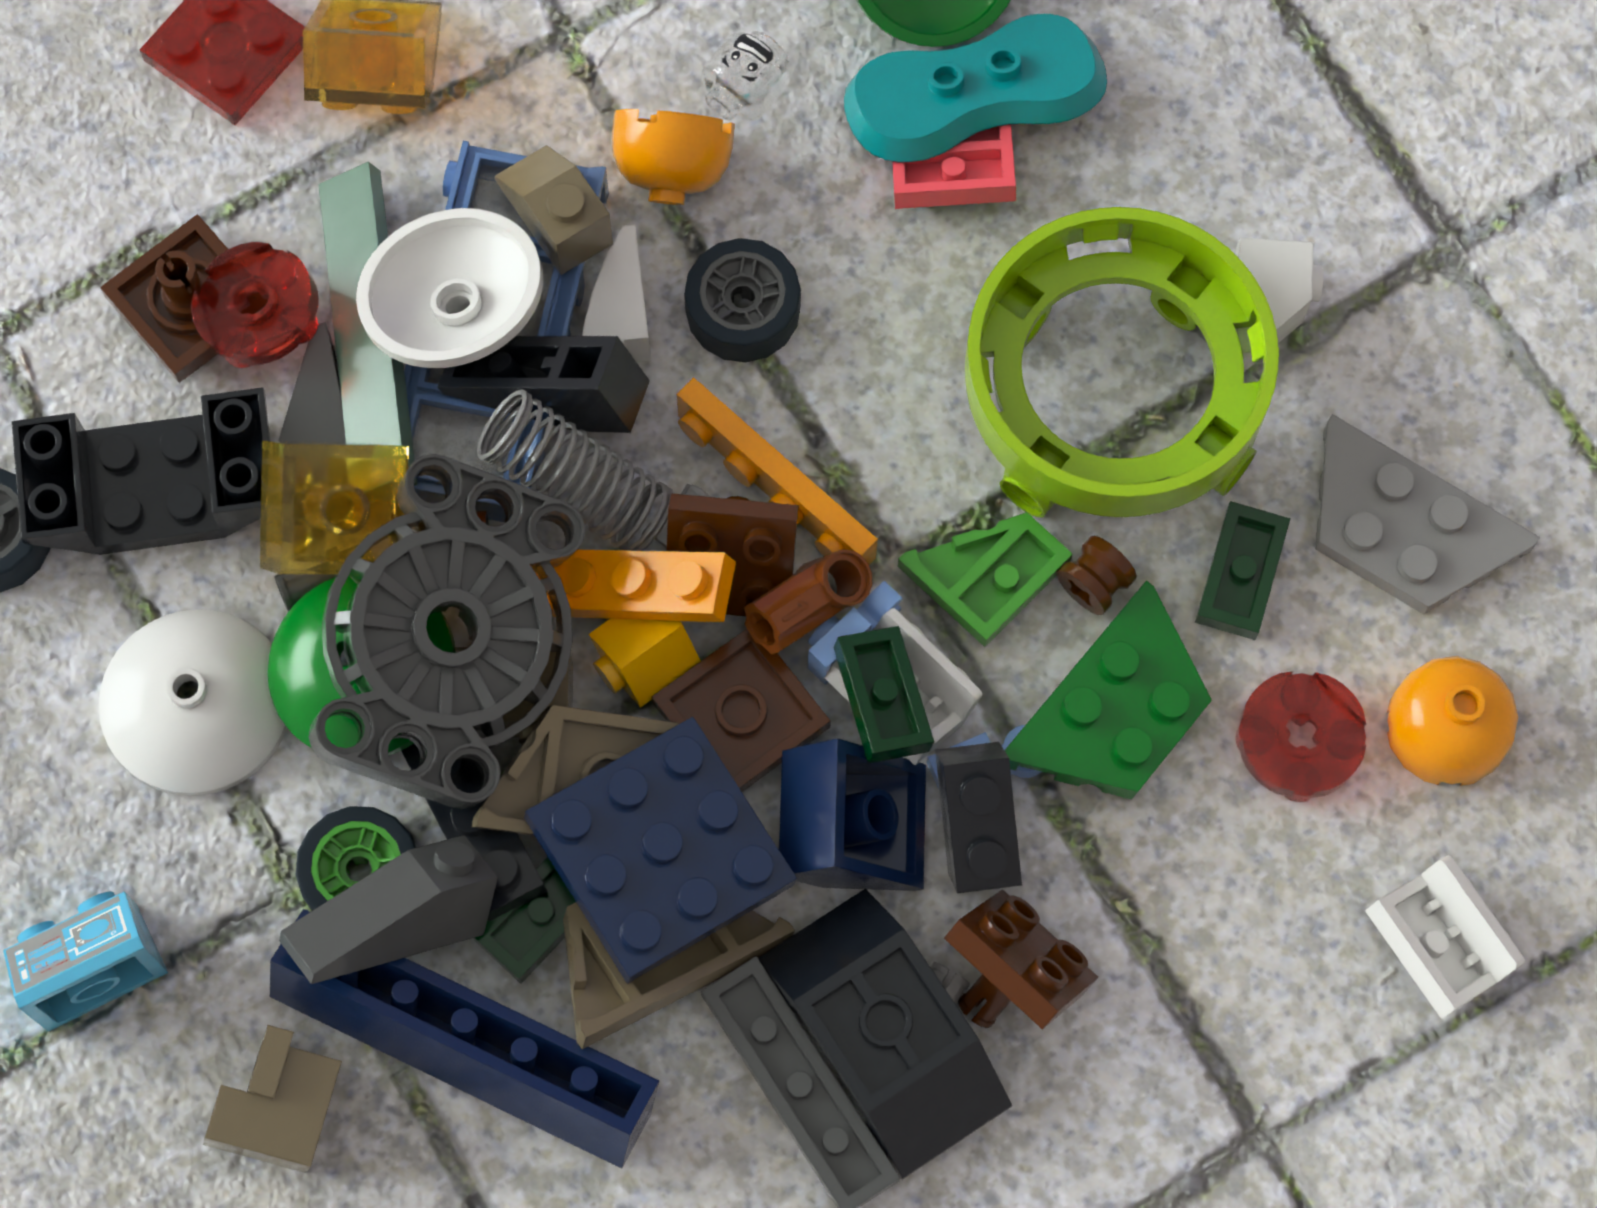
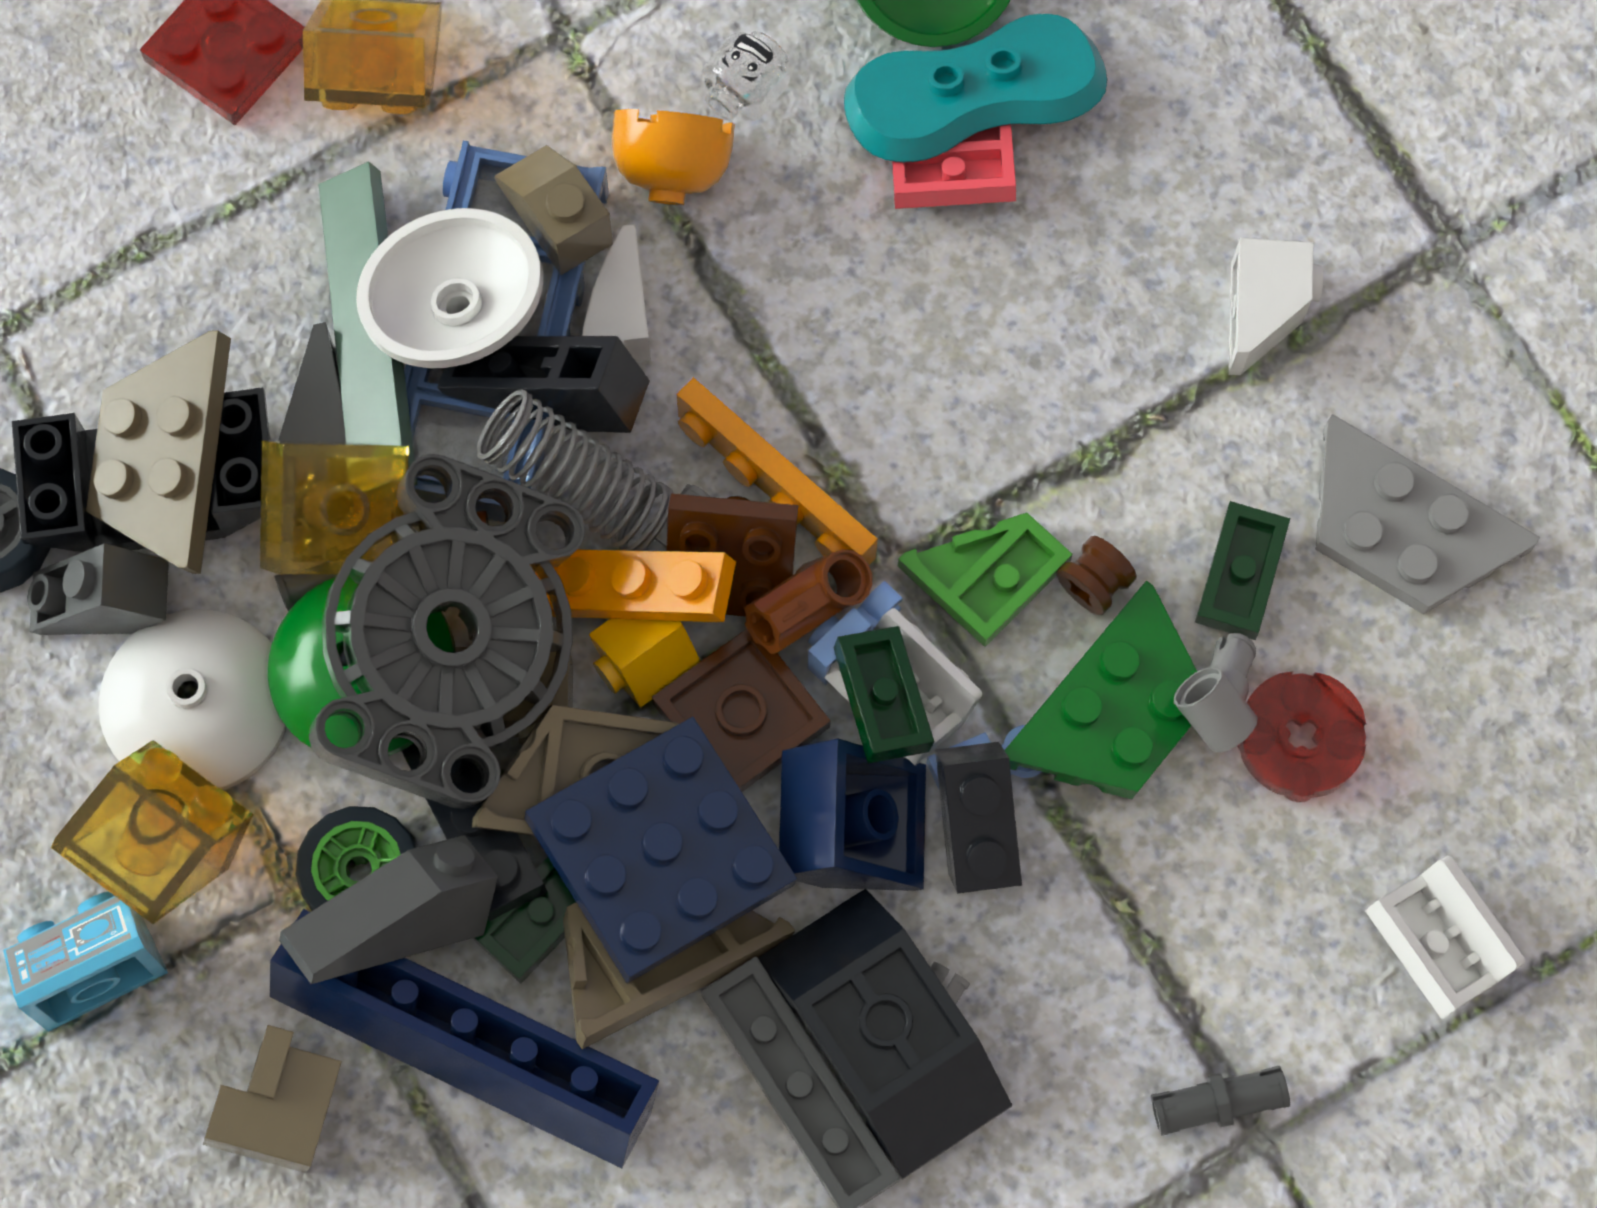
reddish brown plate [100,214,276,383] -> none
clear red plate [191,242,319,368] -> none
wheel [684,238,801,363] -> none
reddish brown plate [944,889,1098,1030] -> none
lime piece [965,207,1279,518] -> none
light orange cylinder [1387,656,1518,786] -> none
none -> dark grey slope [27,543,169,635]
none -> clear yellow slope [51,740,254,924]
none -> wing [86,330,231,574]
none -> dark grey pin [1151,1066,1290,1136]
none -> light grey pin [1173,633,1258,753]

